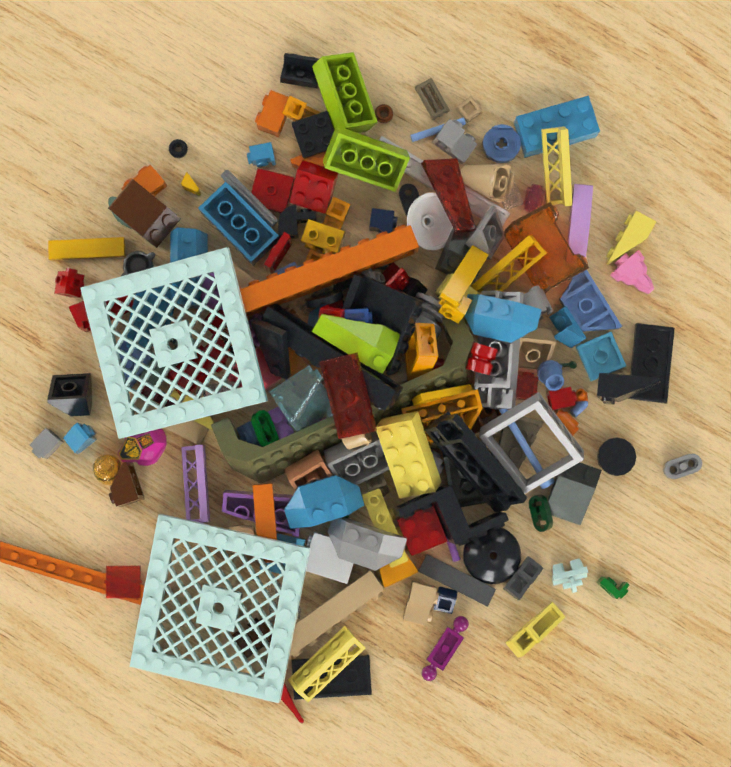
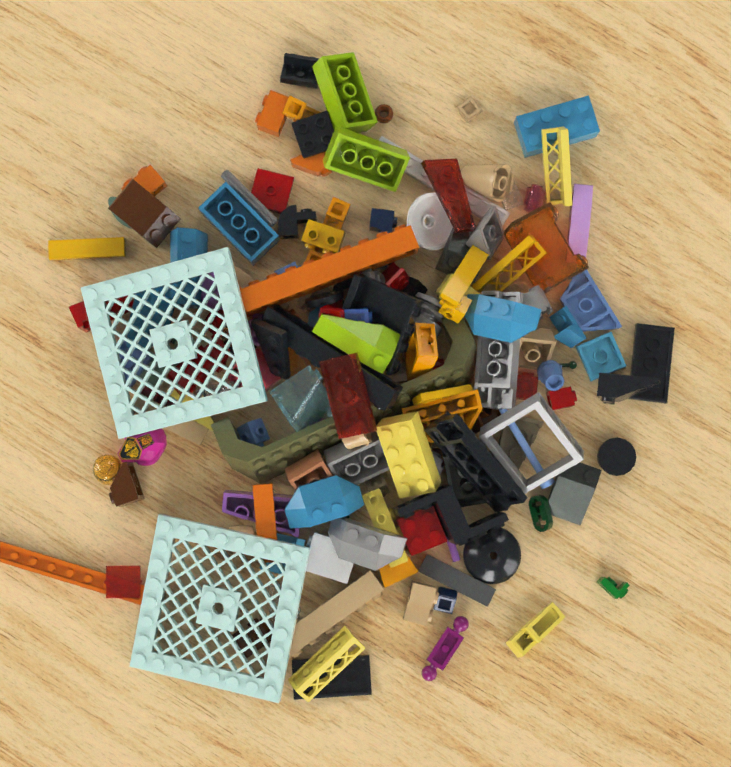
light grey brick [30,428,63,459] -> none
black slope [47,373,92,416] -> none
red brick [54,268,85,298] -> none
dark azure slope [63,423,97,454] -> none
dark grey hair [121,251,155,276] -> none
black plate [169,139,188,158] -> none
yellow slope [181,172,201,196] -> none
lavender fence [181,444,210,523] -> none
dark azure brick [247,142,276,167] -> none
green plate [251,410,279,447] -> none
red plate [264,232,292,274] -> none
medium lavender brick [268,406,295,440] -> none
red piece [281,682,304,724] -> none
red brick [289,160,339,214] -> none
black plate [399,184,419,217] -> none
light blue bar [410,117,466,142] -> none
dark tan tile [415,78,450,120] -> none
light grey brick [432,119,477,164] -> none
red wheel [465,342,498,376] -> none
medium blue plate [483,124,521,163] -> none
dark grey slope [503,556,543,600] -> none
light aqua hips [552,559,588,593] -> none
orange brick [556,409,579,436] -> none
arm [569,388,588,418] -> none
light yellow slope [606,211,657,265] -> none
bright pink rock [610,250,654,294] -> none
light grey plate [663,454,702,479] -> none

